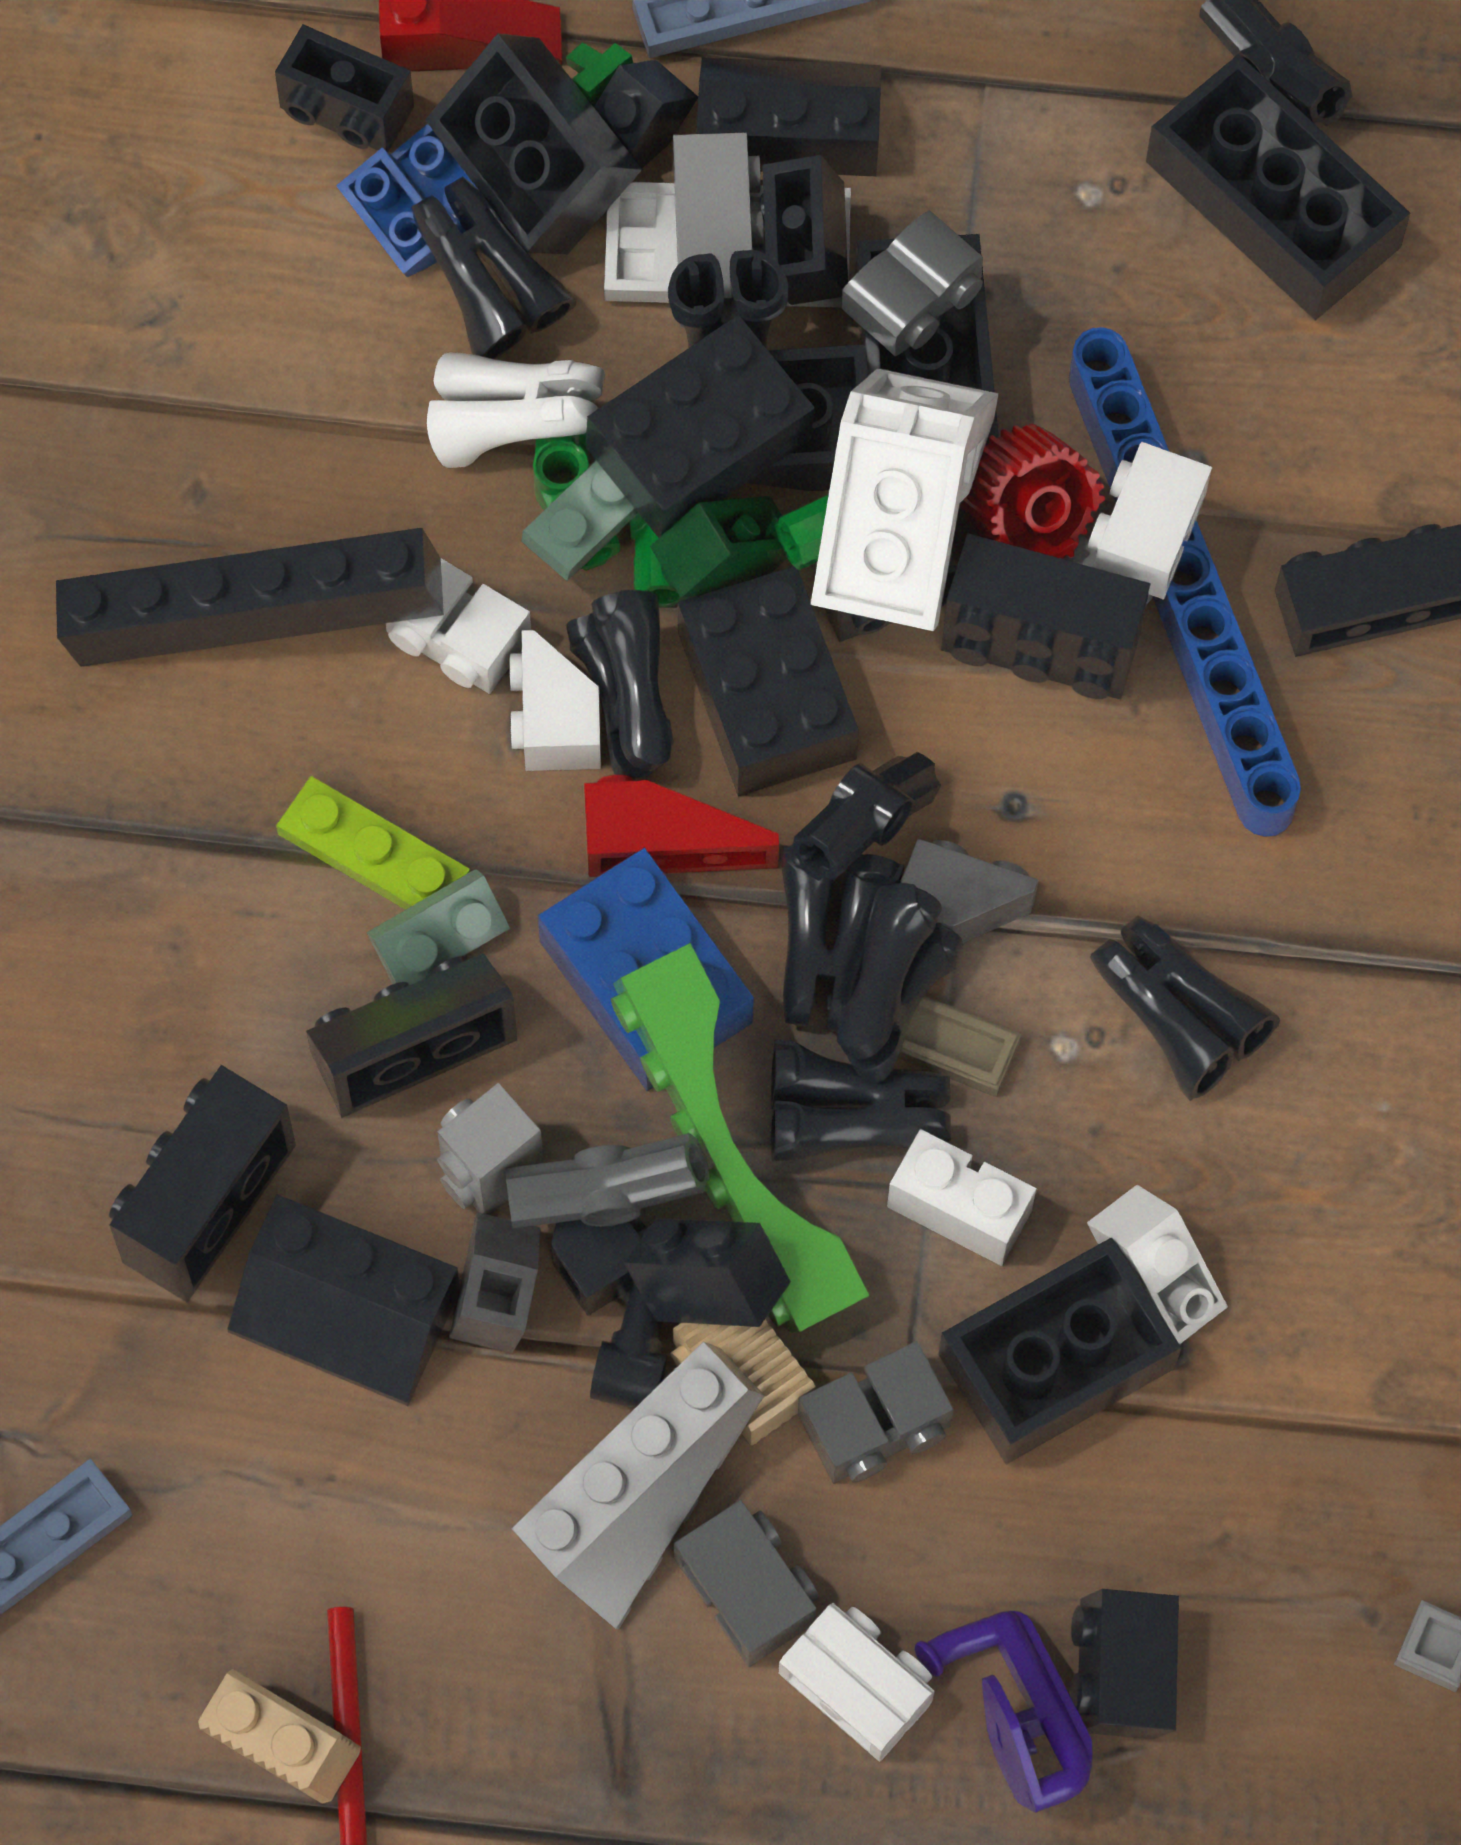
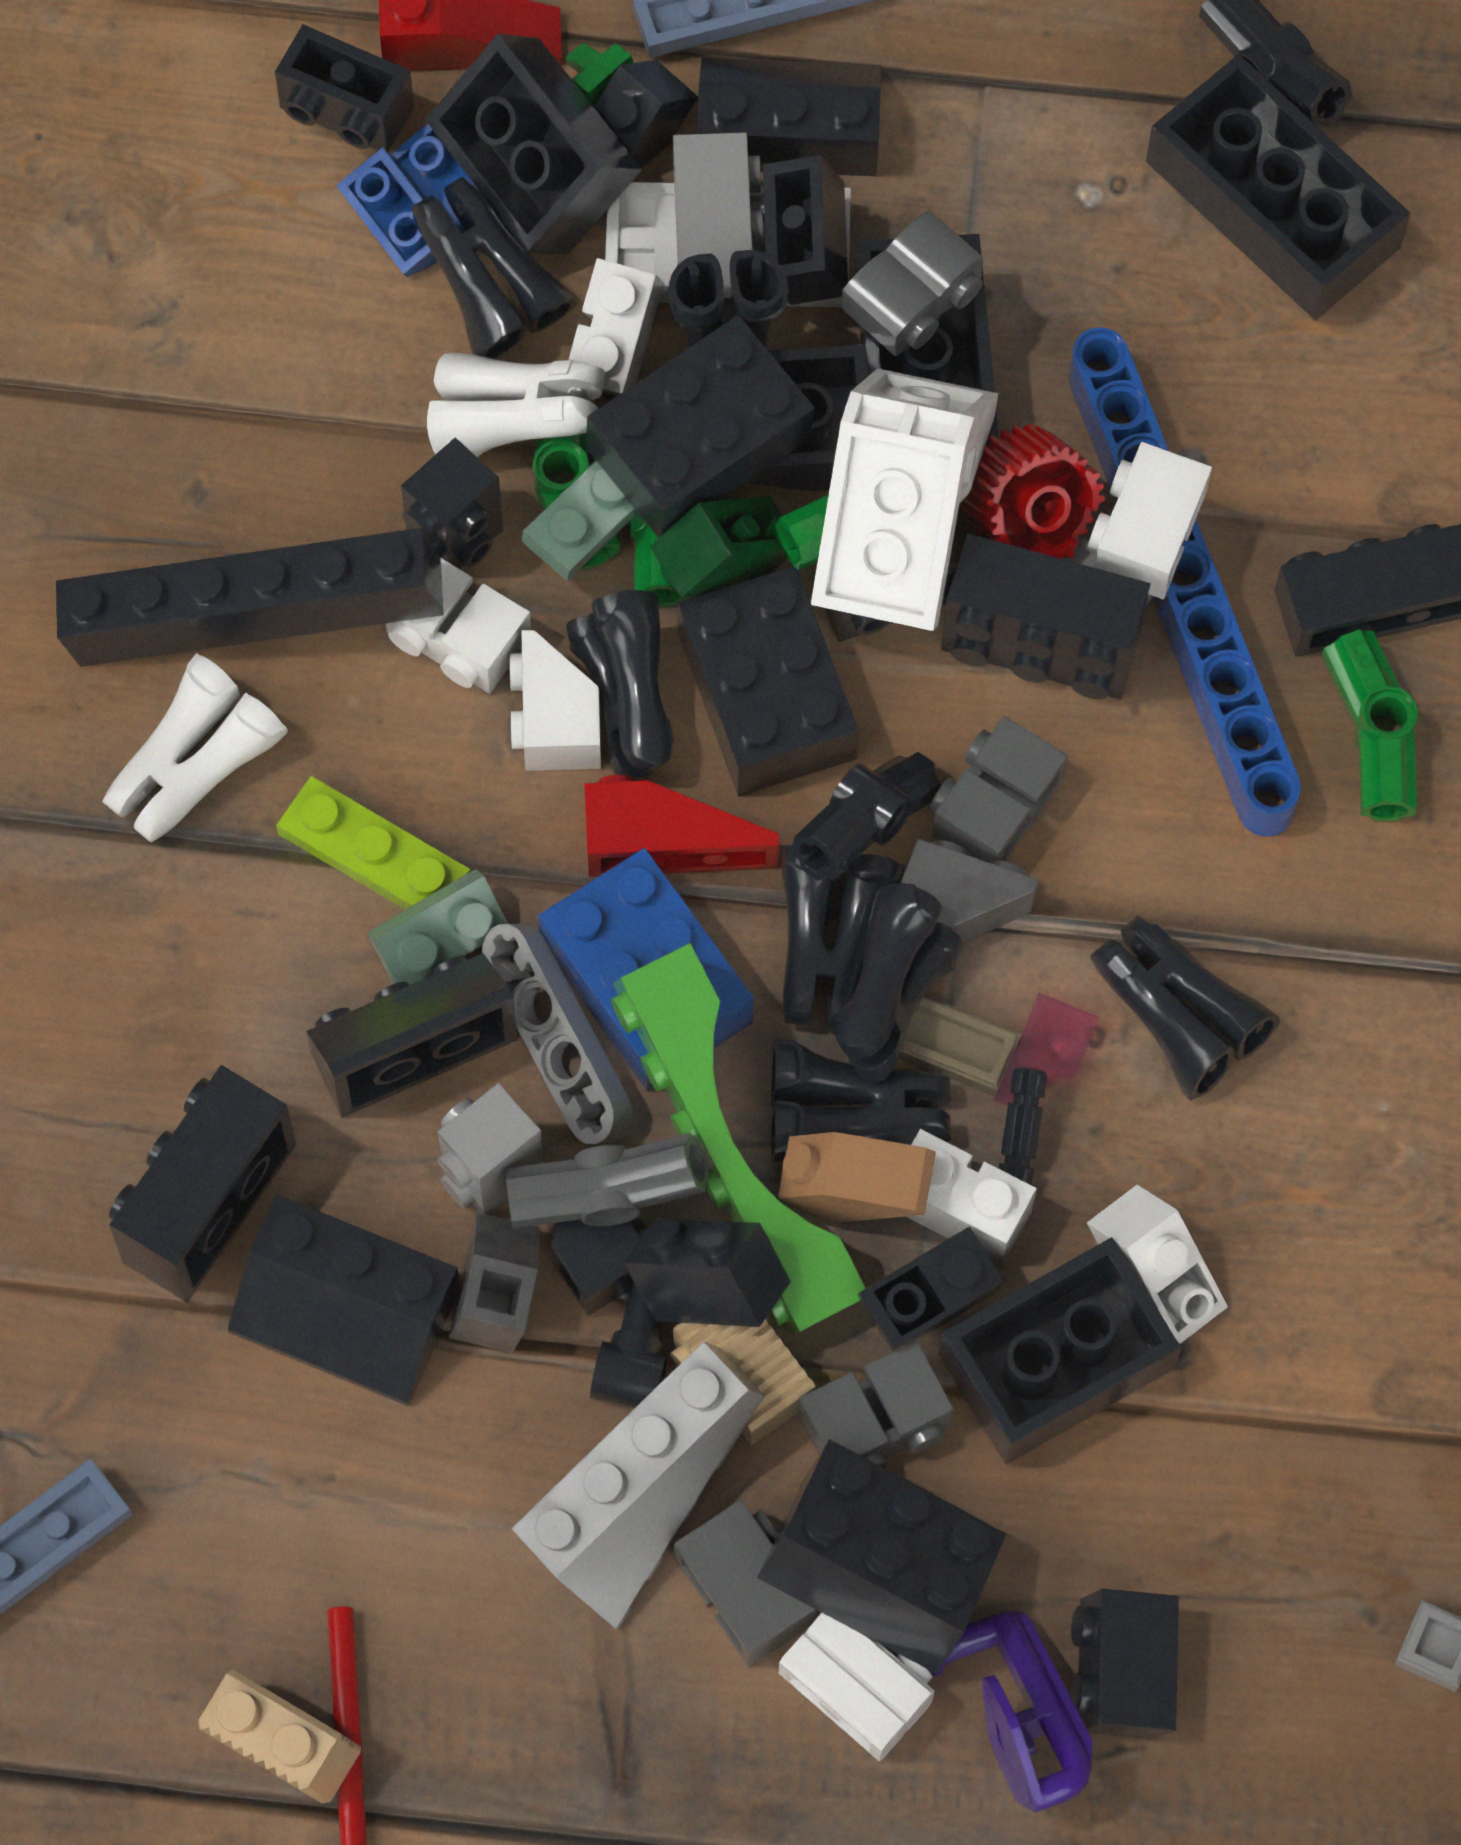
none -> white piece [103,653,288,842]
none -> black brick [401,437,503,569]
none -> light grey beam [482,924,633,1144]
none -> white piece [568,258,664,397]
none -> black brick [757,1439,1007,1674]
none -> medium nougat slope [778,1132,936,1223]
none -> black slope [857,1226,1004,1351]
none -> dark grey piece [930,716,1068,864]
none -> clear pink slope [994,993,1099,1105]
none -> black axle [999,1067,1047,1186]
none -> green piece [1322,629,1418,822]

